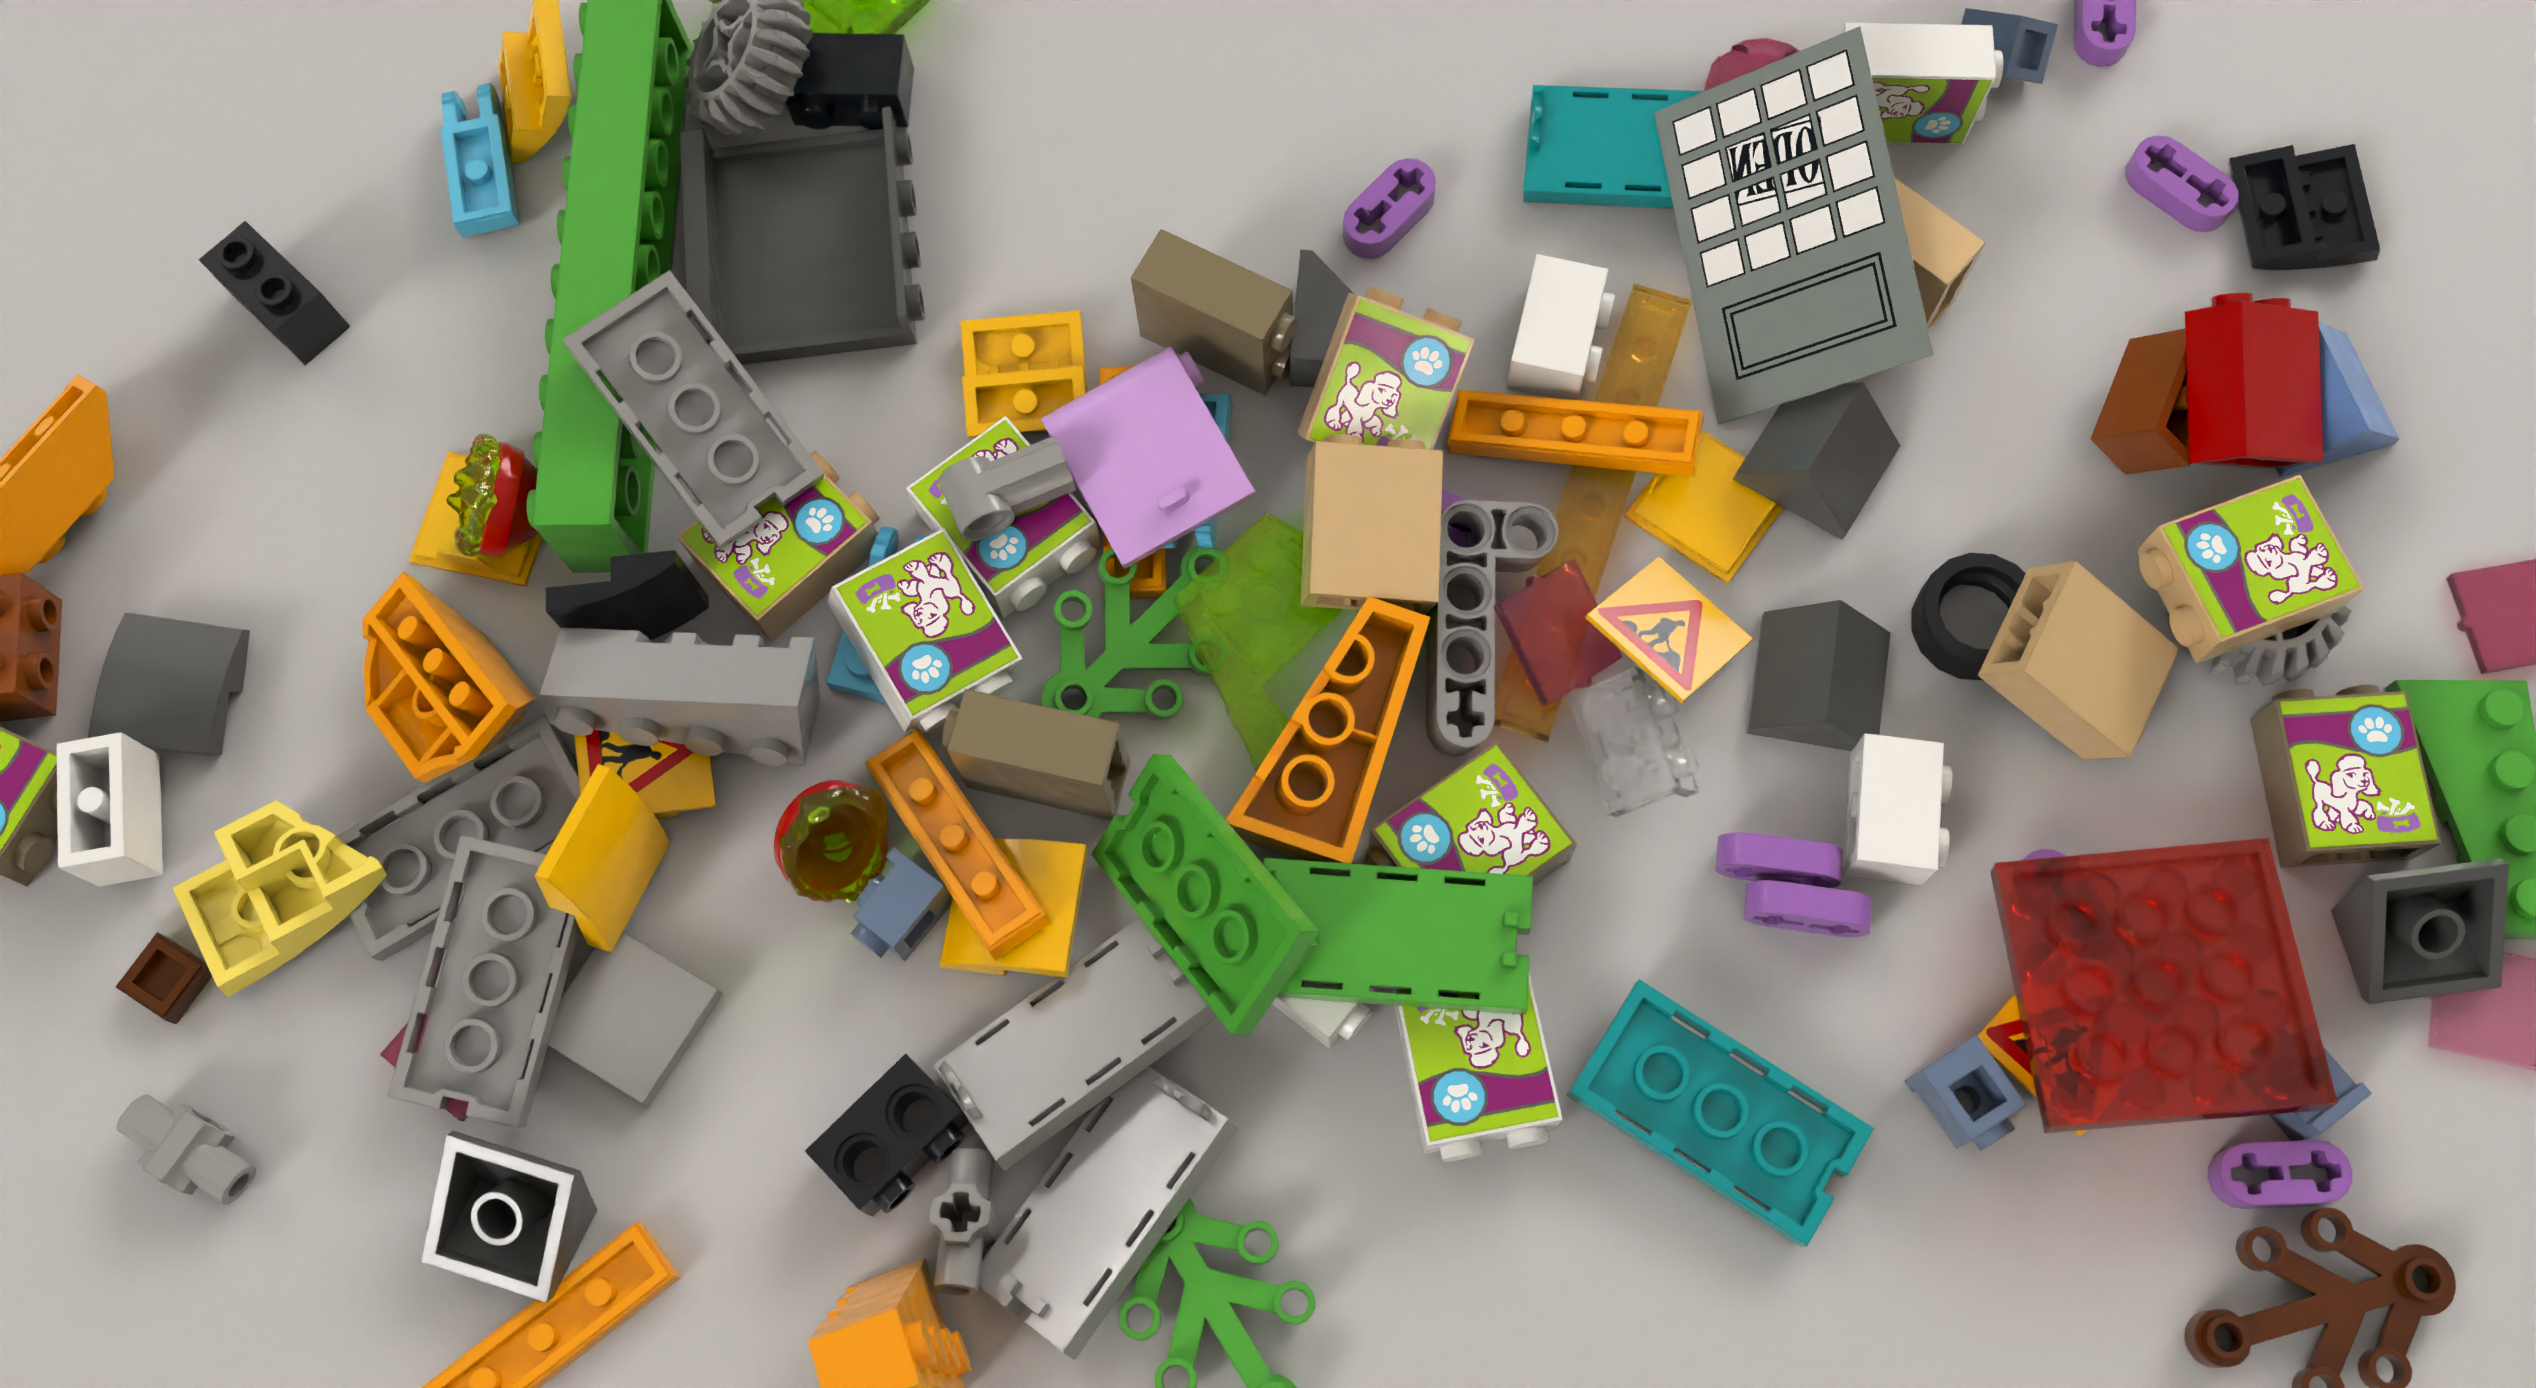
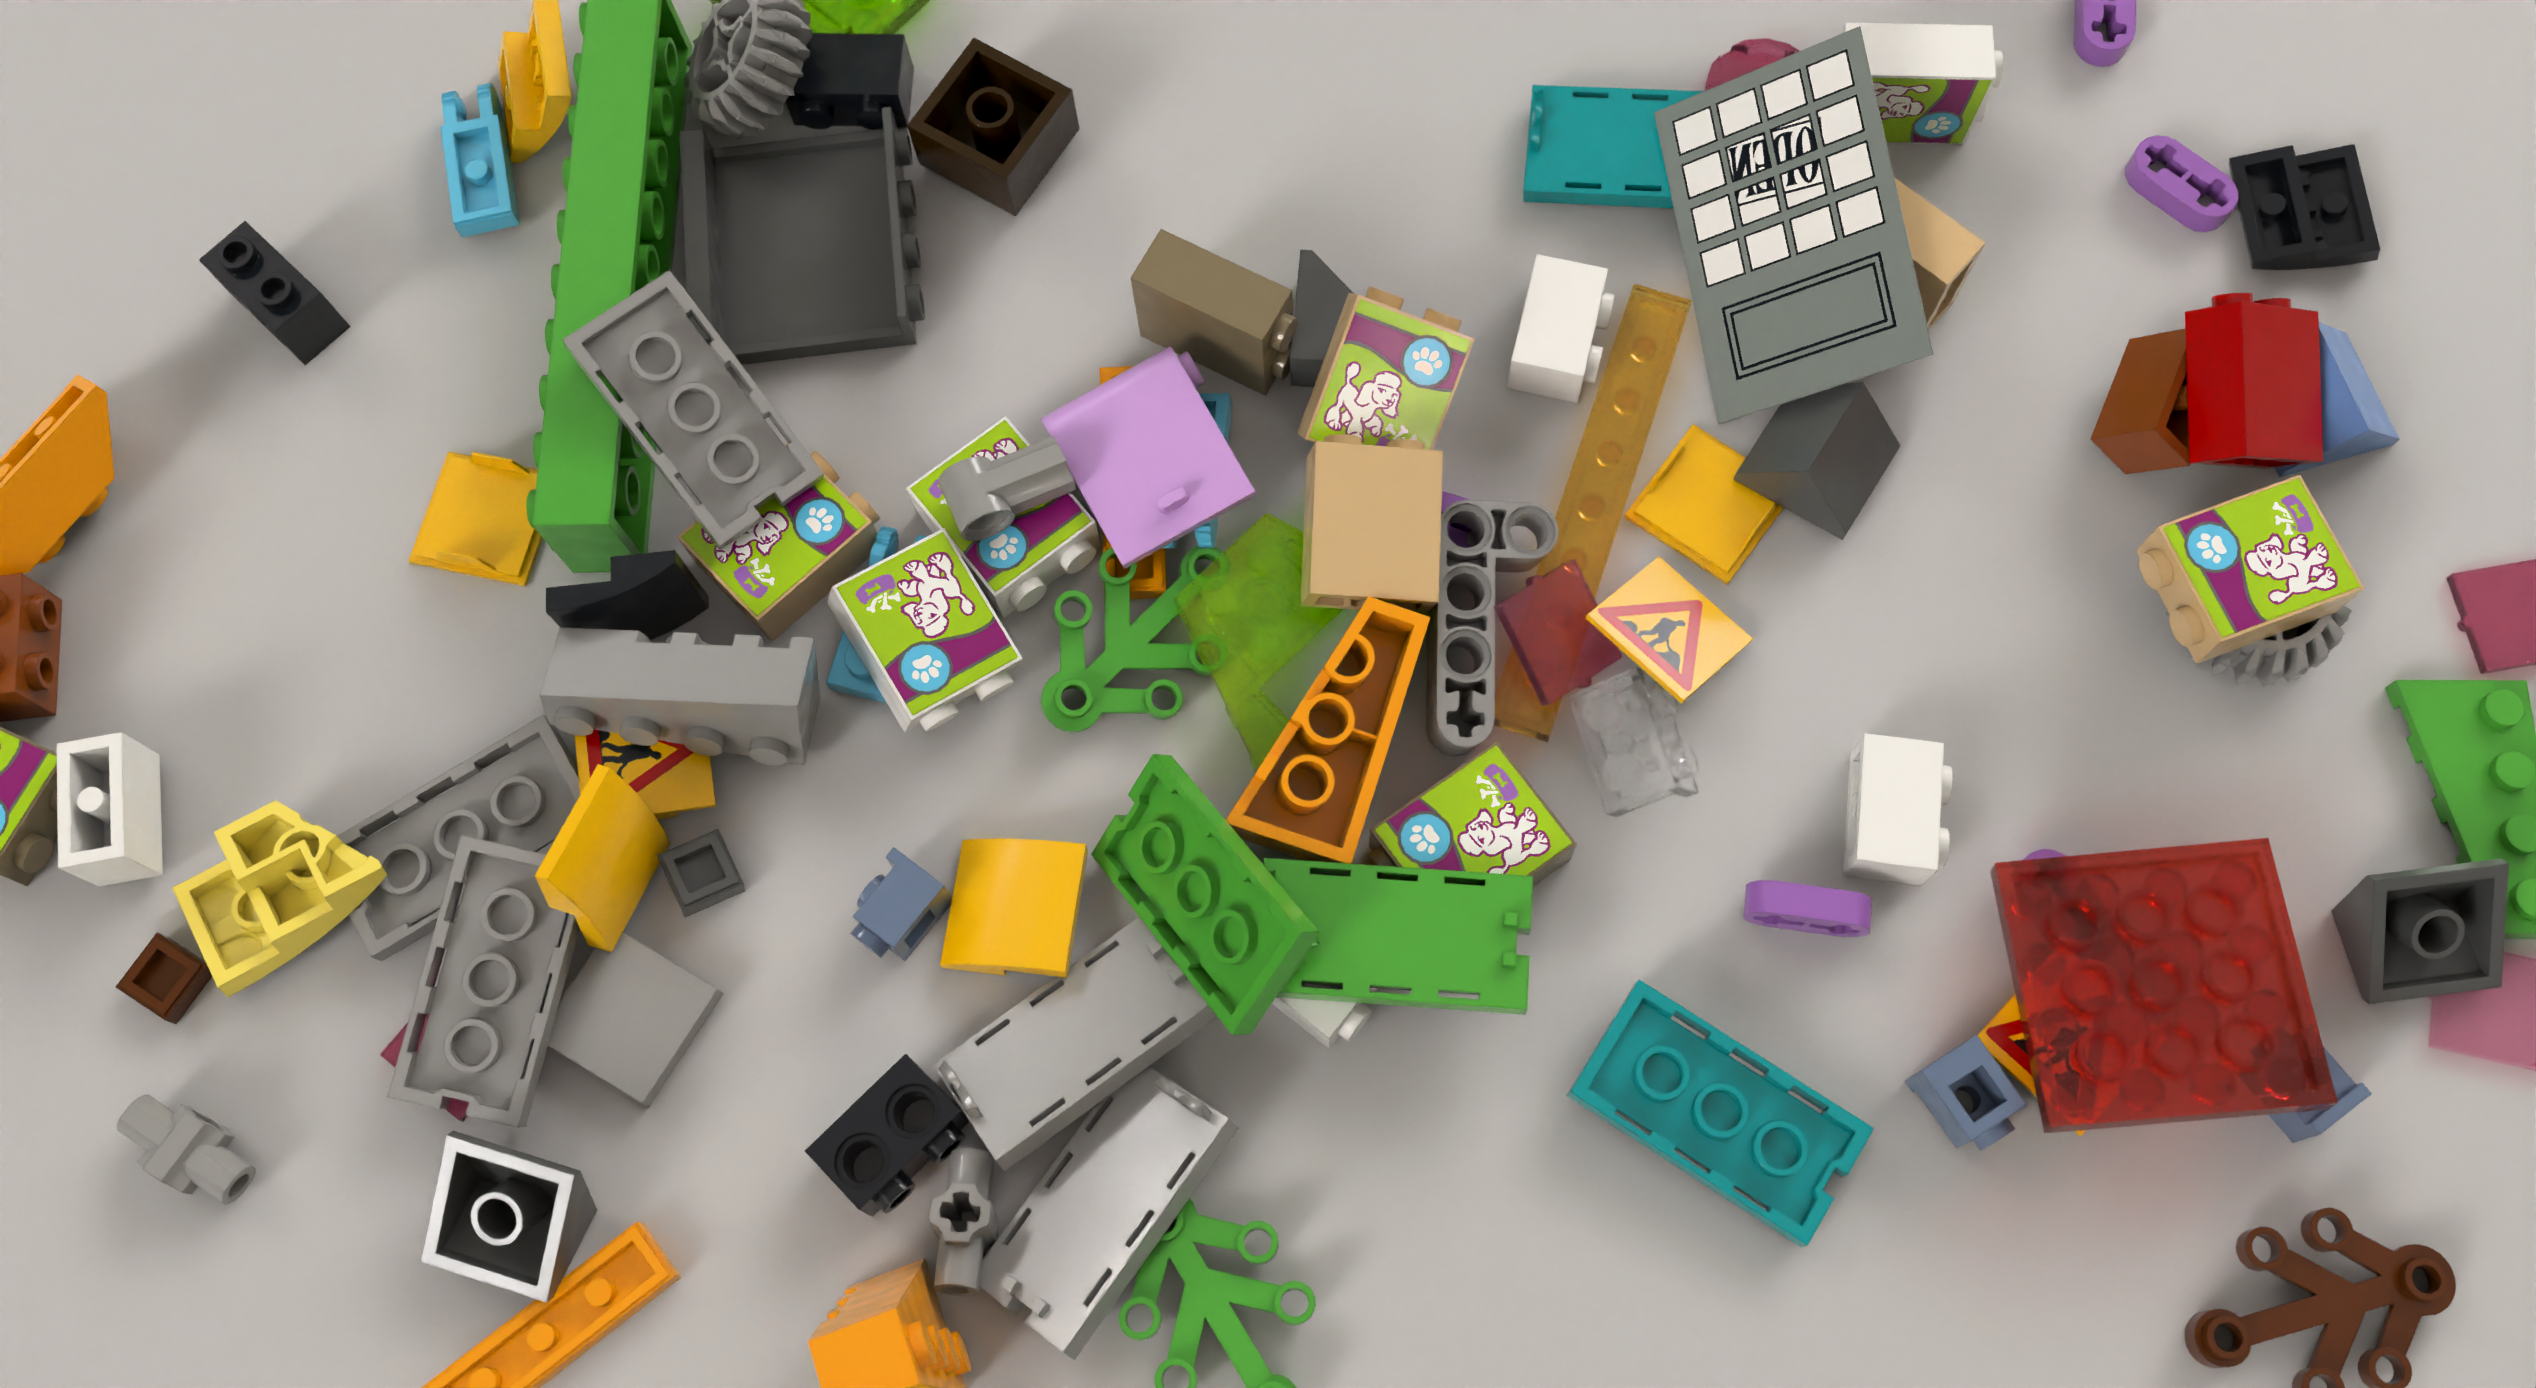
dark grey slope [88,613,250,756] -> none
light orange wedge [362,572,537,783] -> none
hair [446,434,538,557] -> none
clear neon green hair [774,780,889,902] -> none
light orange tile [865,728,1051,961] -> none
dark tan brick [942,689,1130,820] -> none
yellow slope [960,310,1088,438] -> none
medium lavender beam [1343,158,1436,259] -> none
brick [1393,973,1563,1162] -> none
light orange tile [1447,390,1704,477] -> none
medium lavender beam [1715,832,1843,888] -> none
dark grey slope [1747,600,1890,751] -> none
black tyre [1911,553,2026,680] -> none
sand blue panel [1961,8,2058,84] -> none
tan brick [1977,561,2179,760] -> none
medium lavender beam [2208,1140,2352,1209] -> none
brick [2250,685,2441,868] -> none
none -> dark grey tile [657,829,746,917]
none -> dark brown brick [907,38,1080,216]

